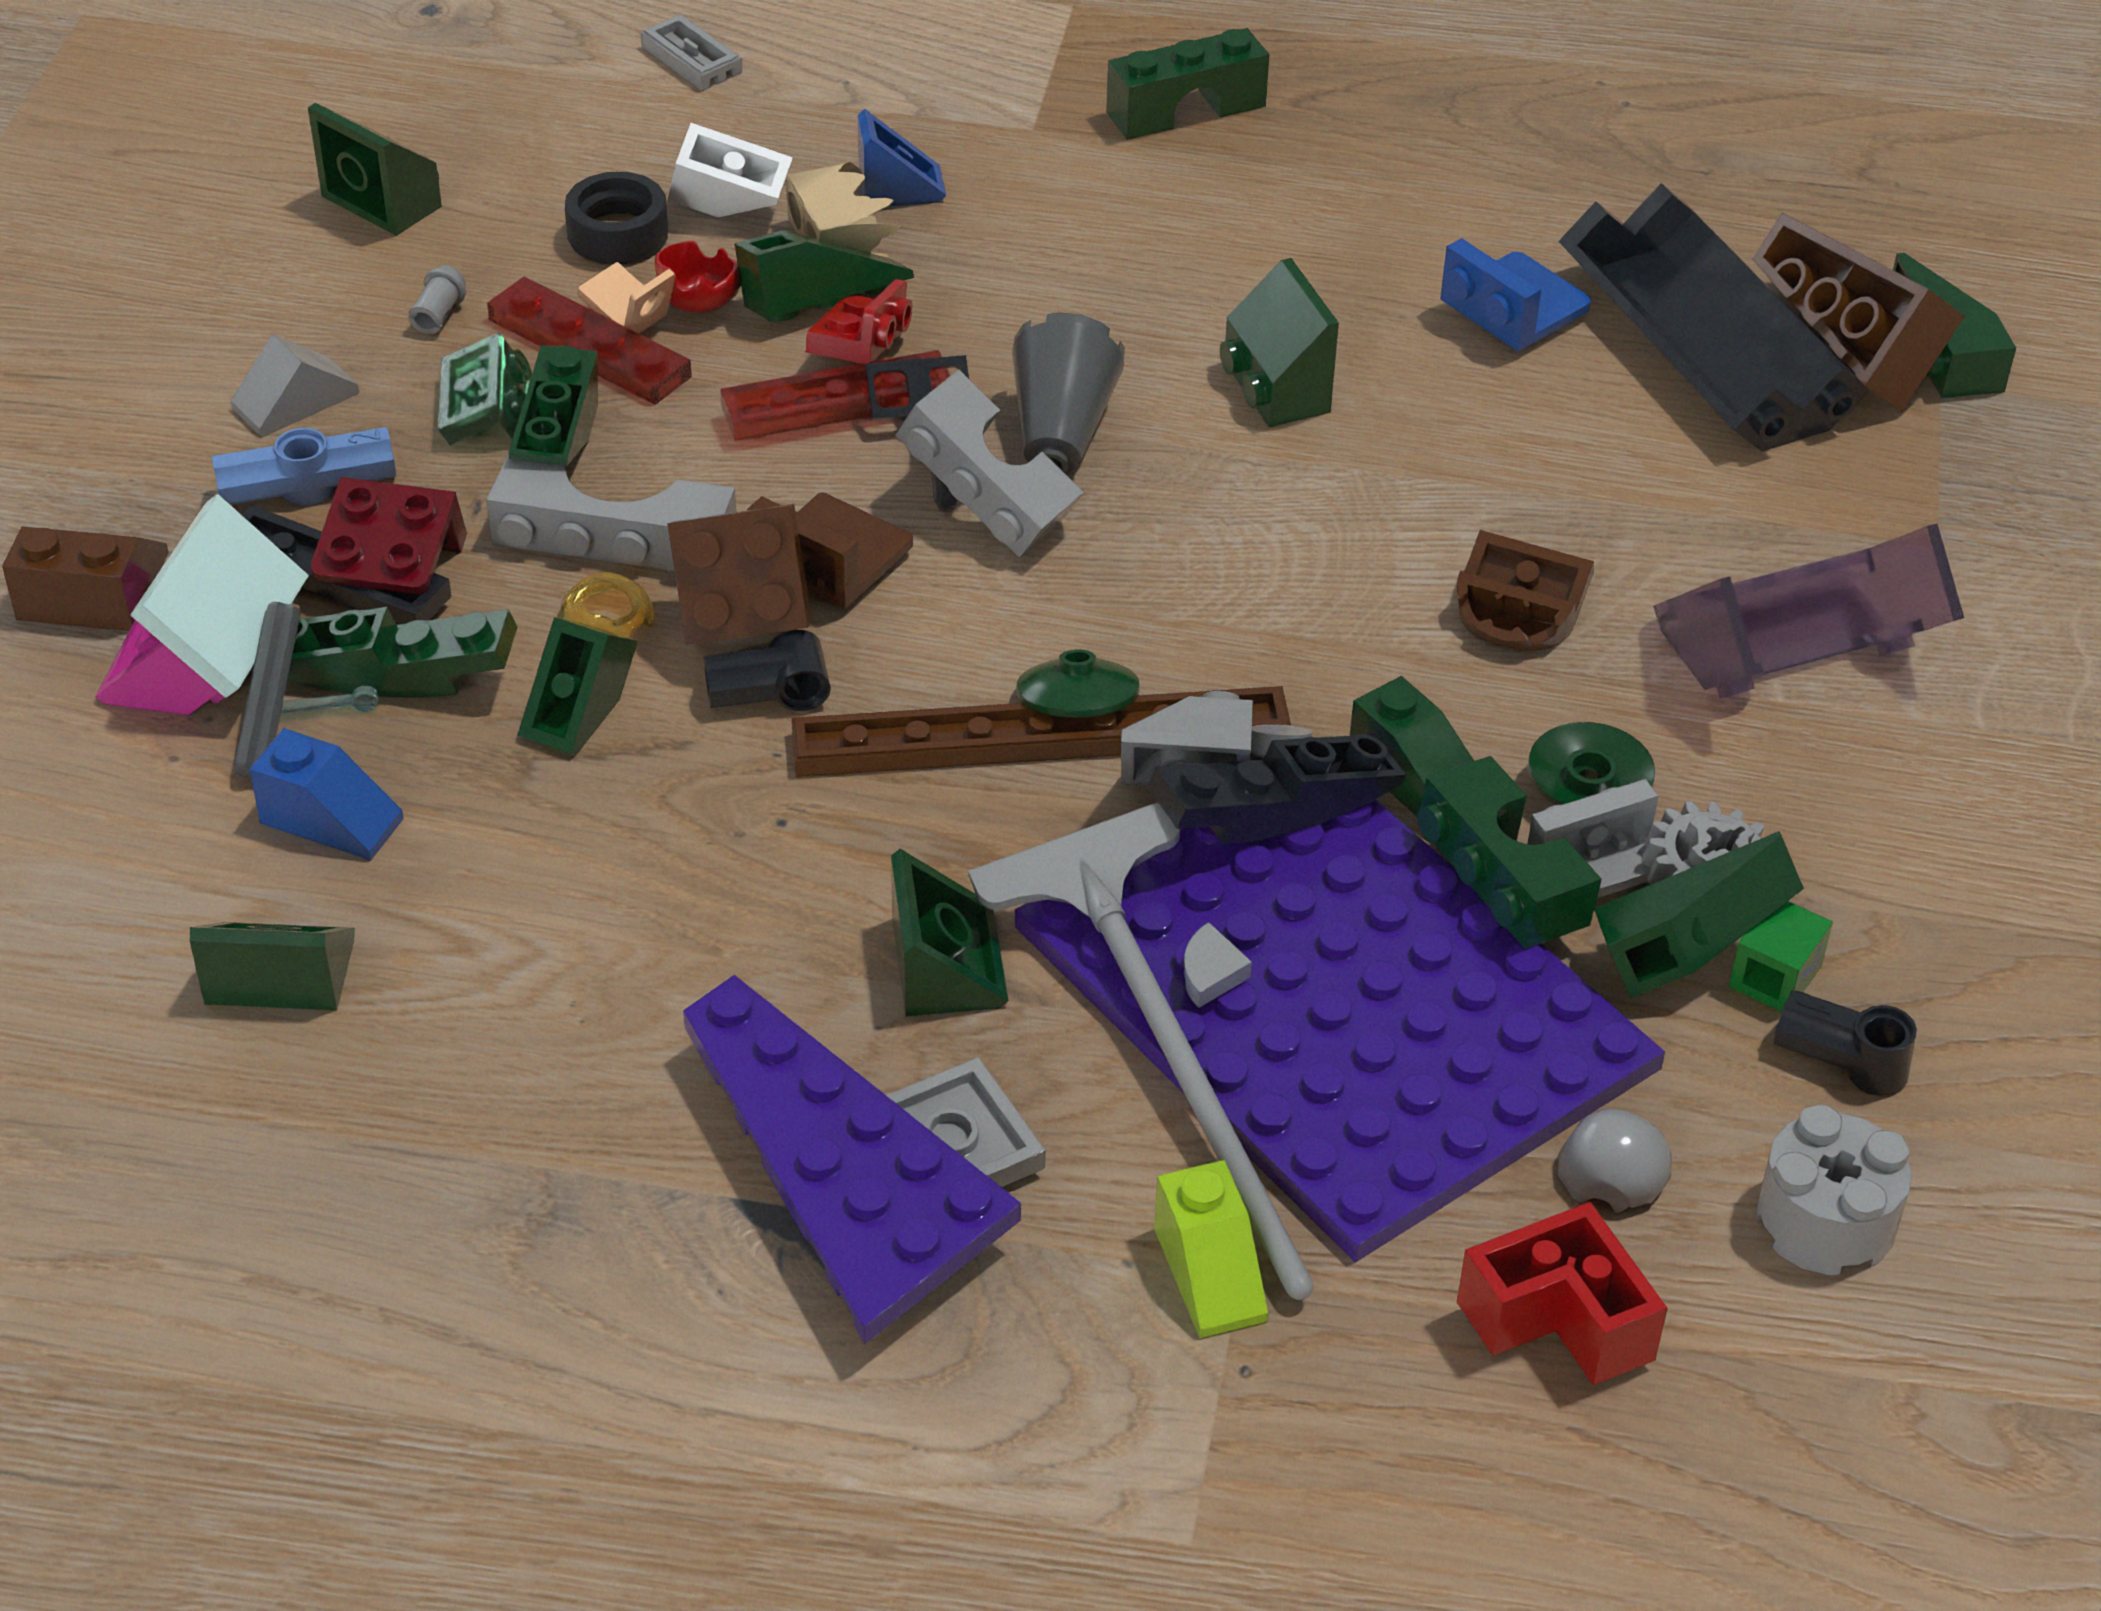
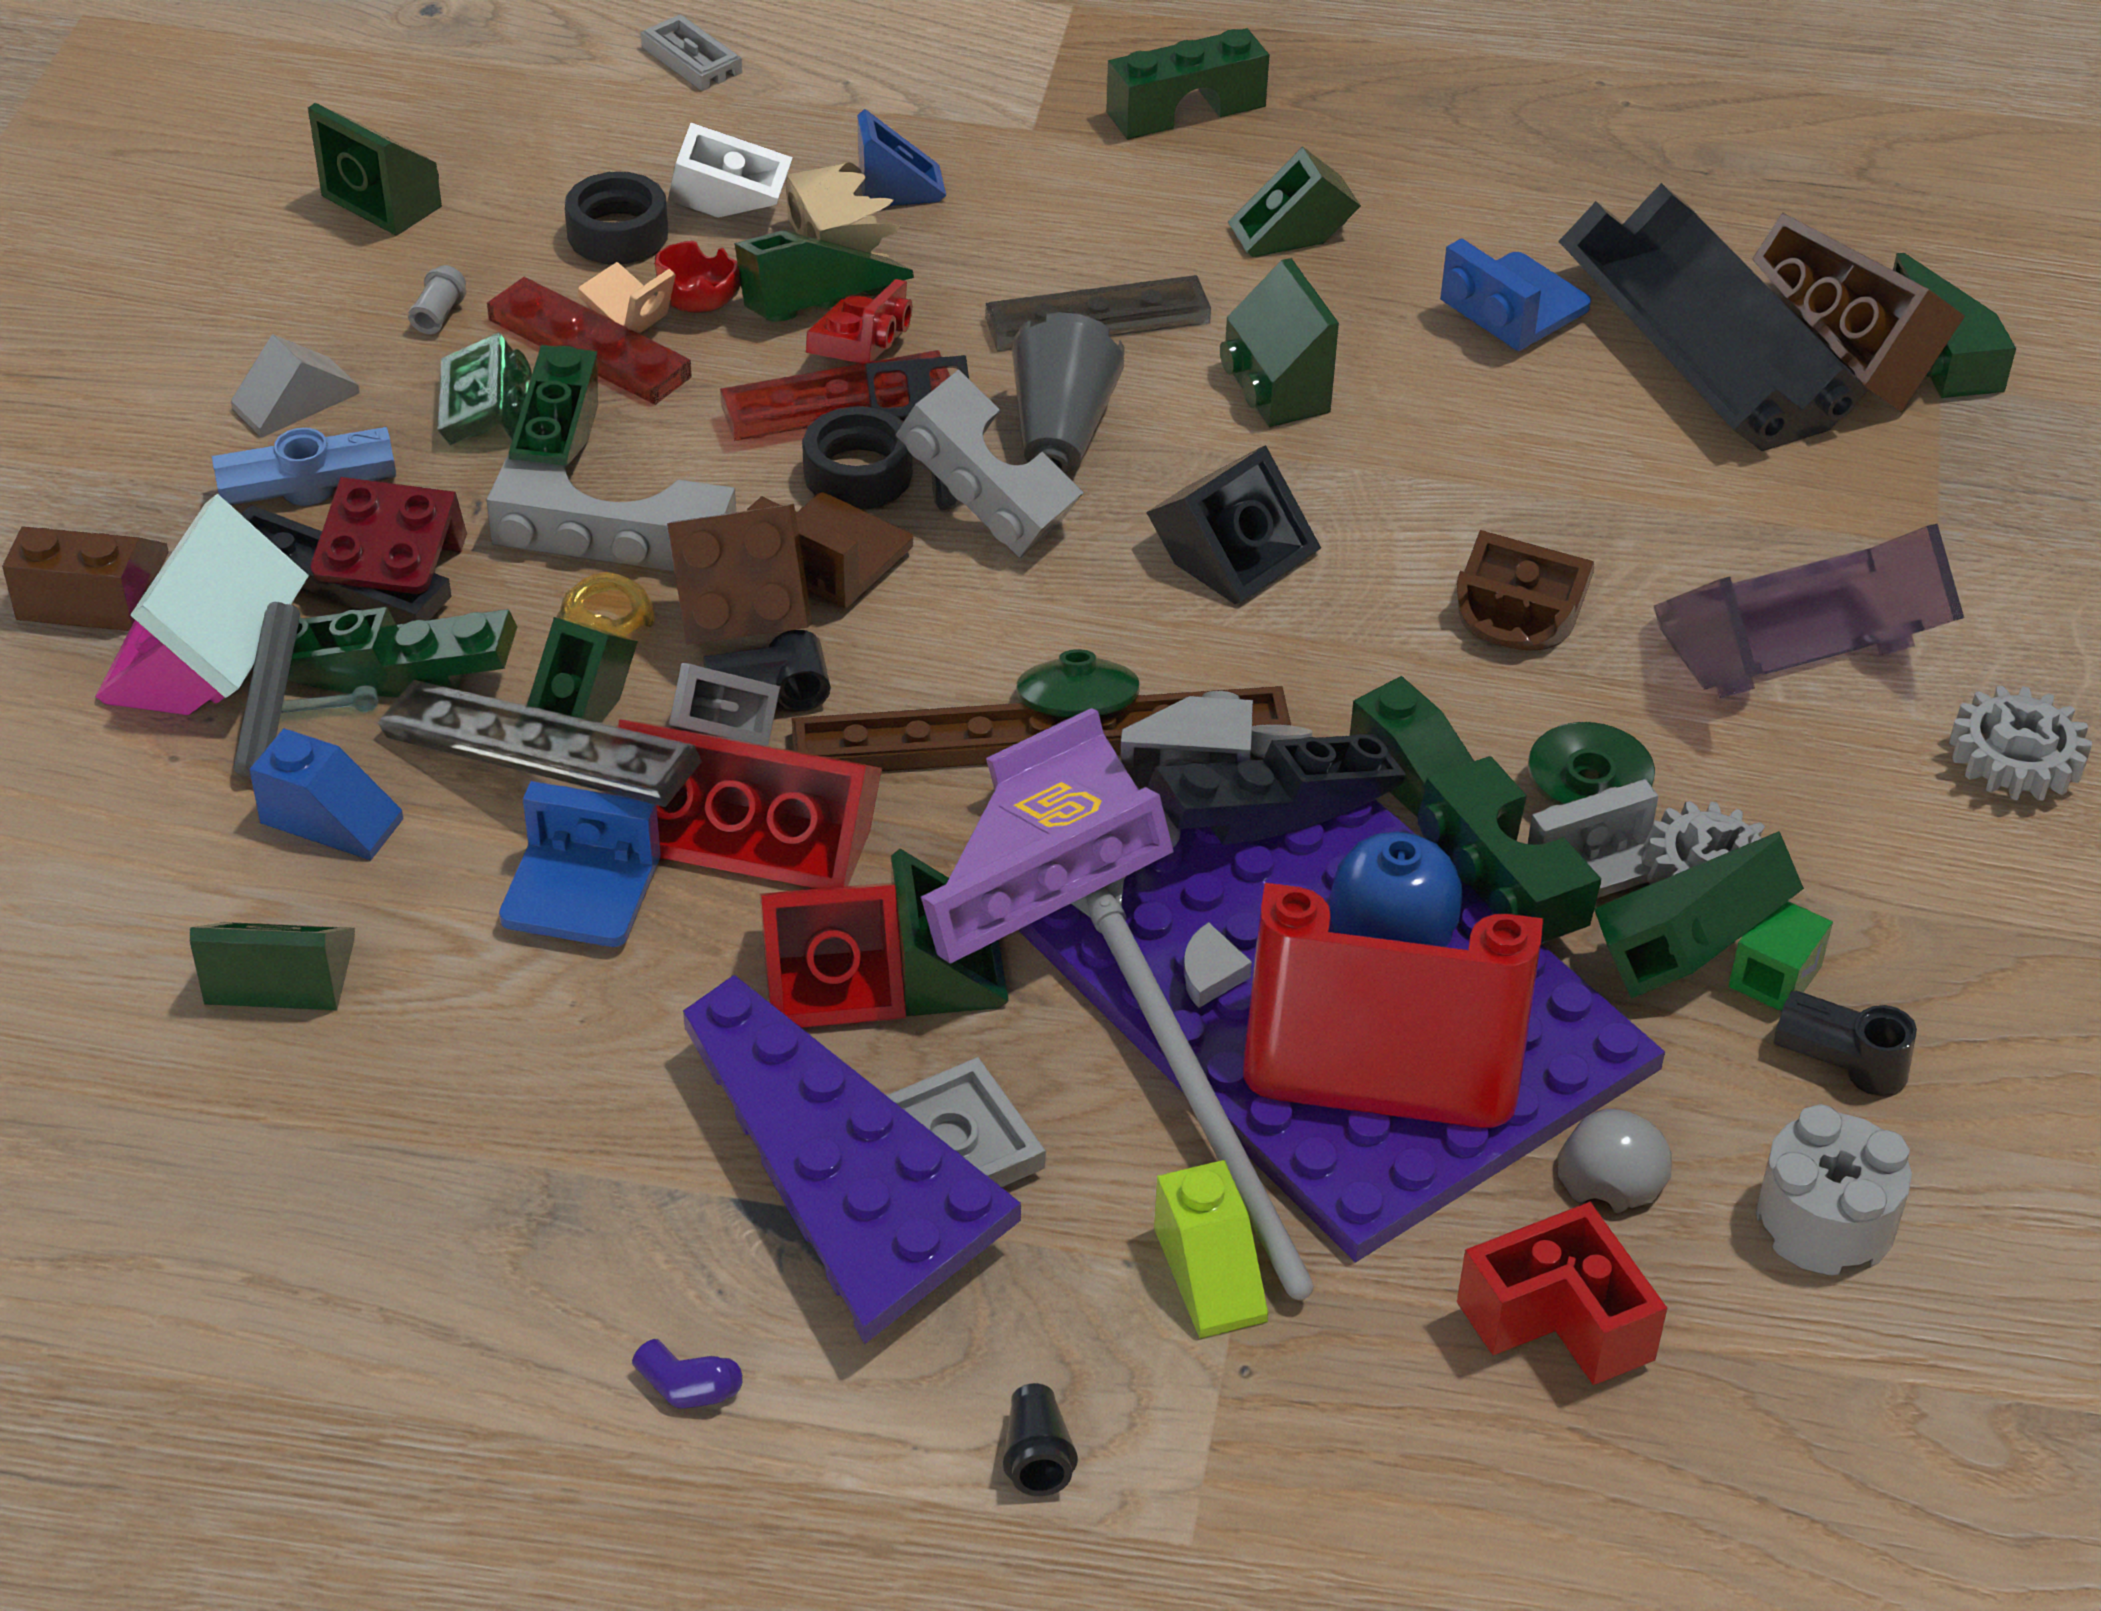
none -> clear smoke tile [378,680,702,807]
none -> blue bracket [499,781,661,947]
none -> red slope [606,719,882,889]
none -> dark purple arm [632,1339,743,1409]
none -> light grey slope [669,663,780,746]
none -> red slope [759,883,906,1027]
none -> black tyre [802,406,913,509]
none -> medium lavender piece [921,708,1174,964]
none -> clear smoke tile [985,275,1211,352]
none -> black cone [1003,1383,1078,1496]
none -> black slope [1146,445,1321,604]
none -> dark green slope [1228,146,1361,257]
none -> red windscreen [1243,883,1543,1128]
none -> blue cylinder [1329,831,1463,947]
none -> light grey gear [1949,686,2092,801]

